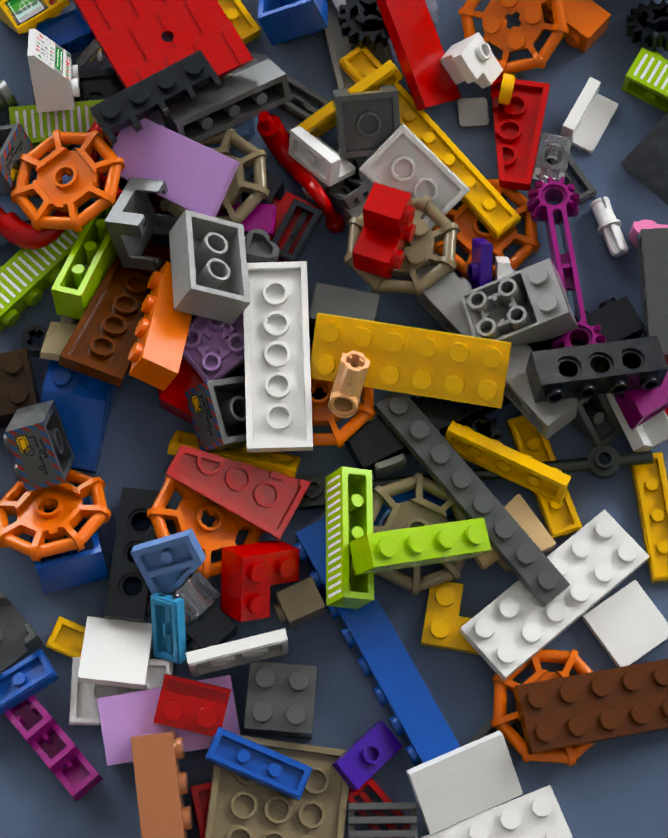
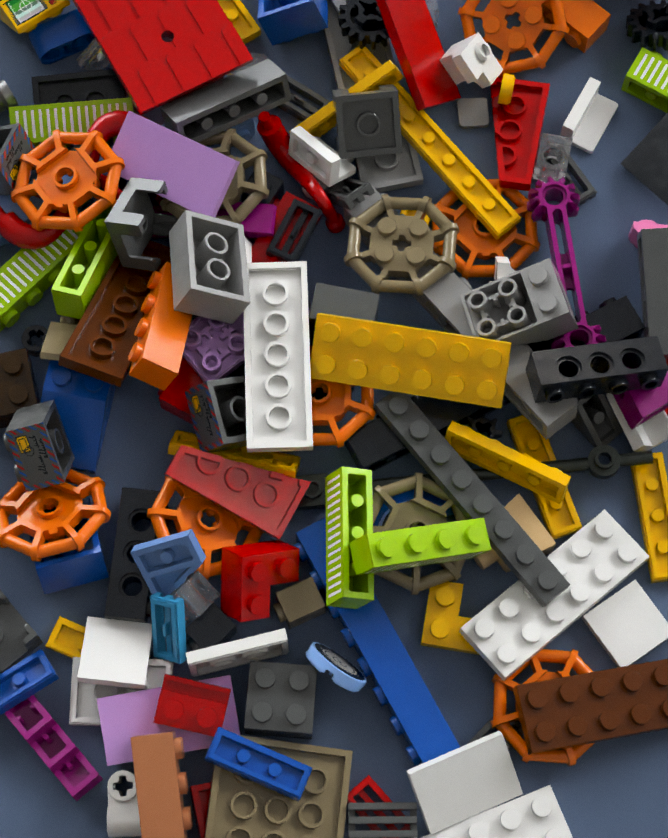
white slope [27,29,80,113] -> none
black hinge [89,50,223,146] -> none
dark grey tile [245,229,280,263] -> none
light nougat piece [328,350,370,418] -> none
dark purple plate [332,720,403,791] -> none
red brick [352,182,416,279] -> none
white tile [359,123,470,229] -> none
light grey piece [374,453,407,478] -> none
dark purple plate [467,238,493,289] -> none
white axle [590,197,628,258] -> none
none -> white piece [107,770,141,838]
none -> light blue tile [306,642,367,692]

